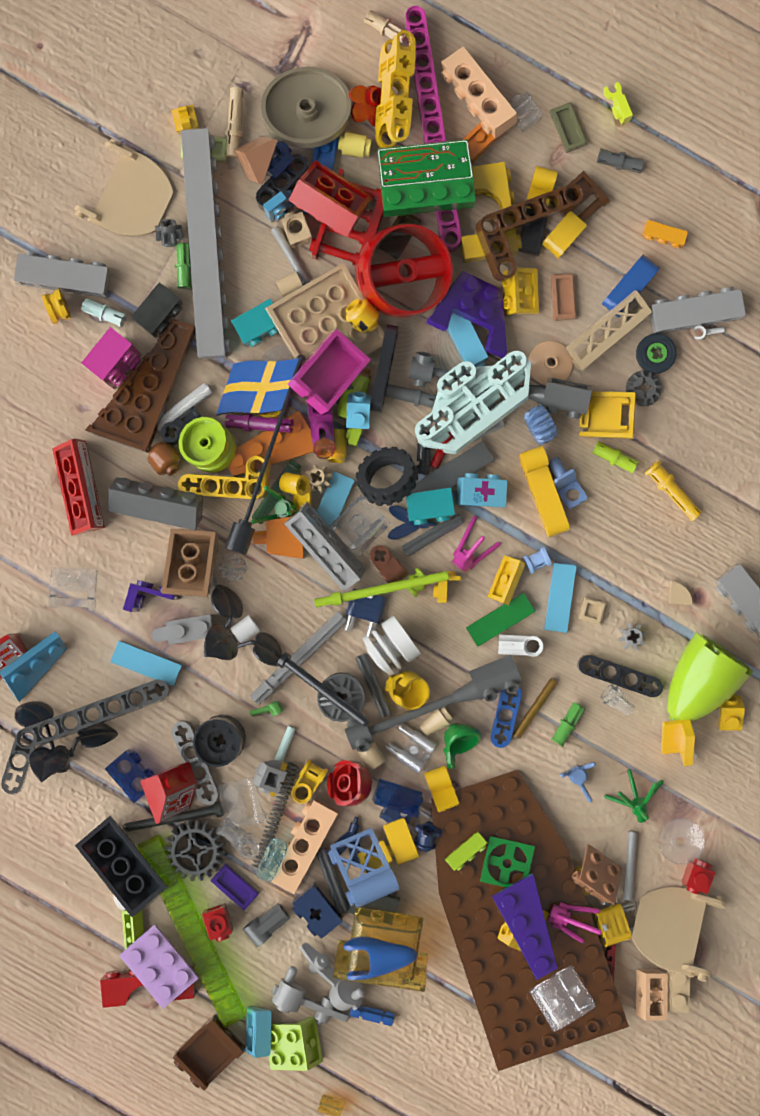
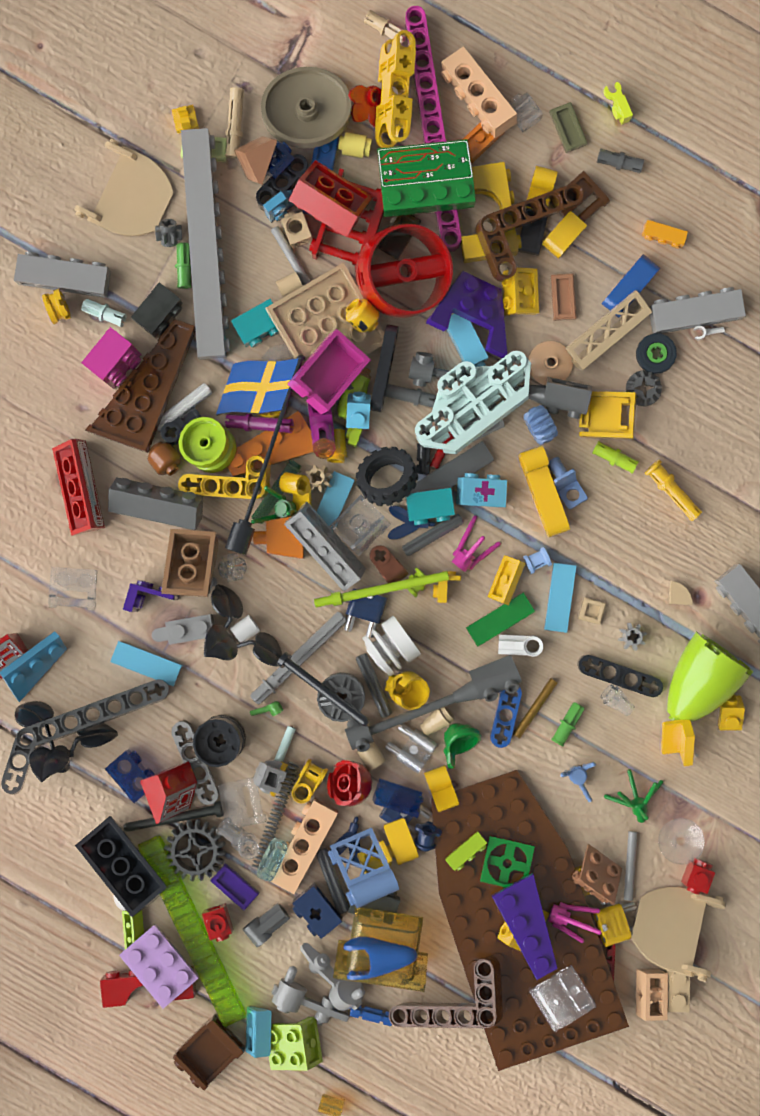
none -> reddish brown beam [389,956,503,1028]

